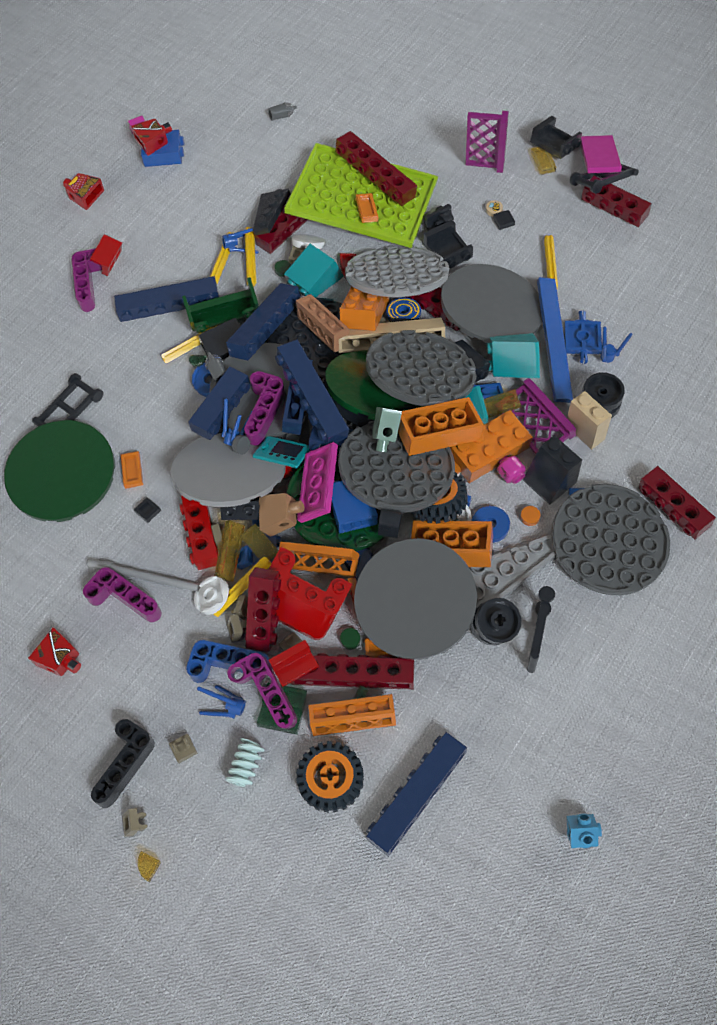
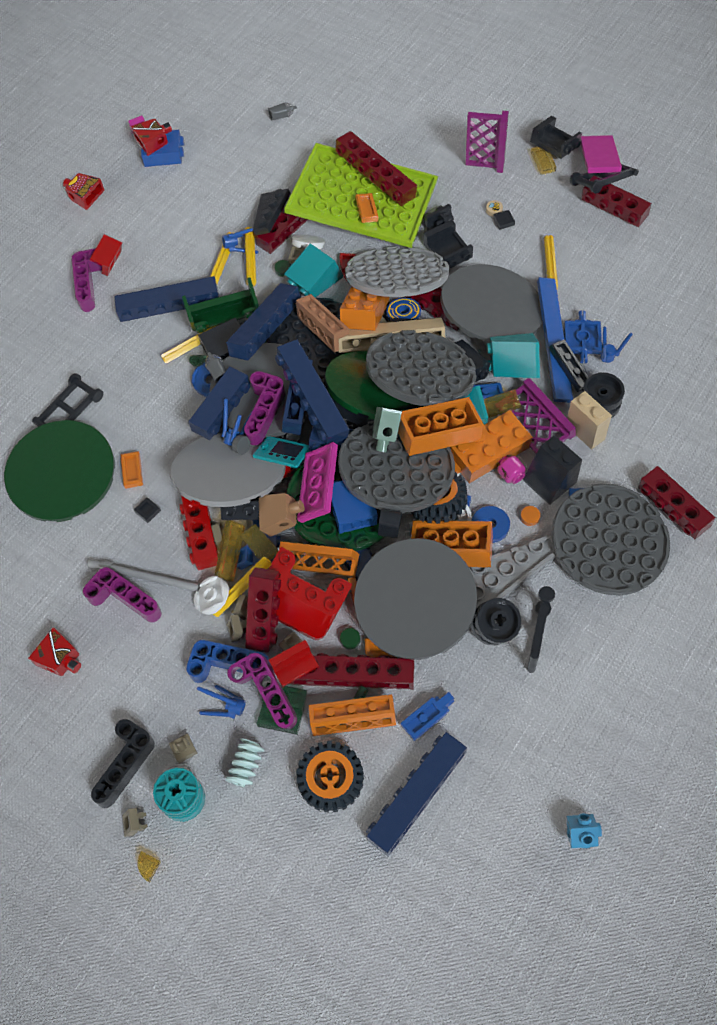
none -> teal wheel [153,768,206,822]
none -> blue hinge [400,692,455,741]
none -> black tile [549,339,589,392]

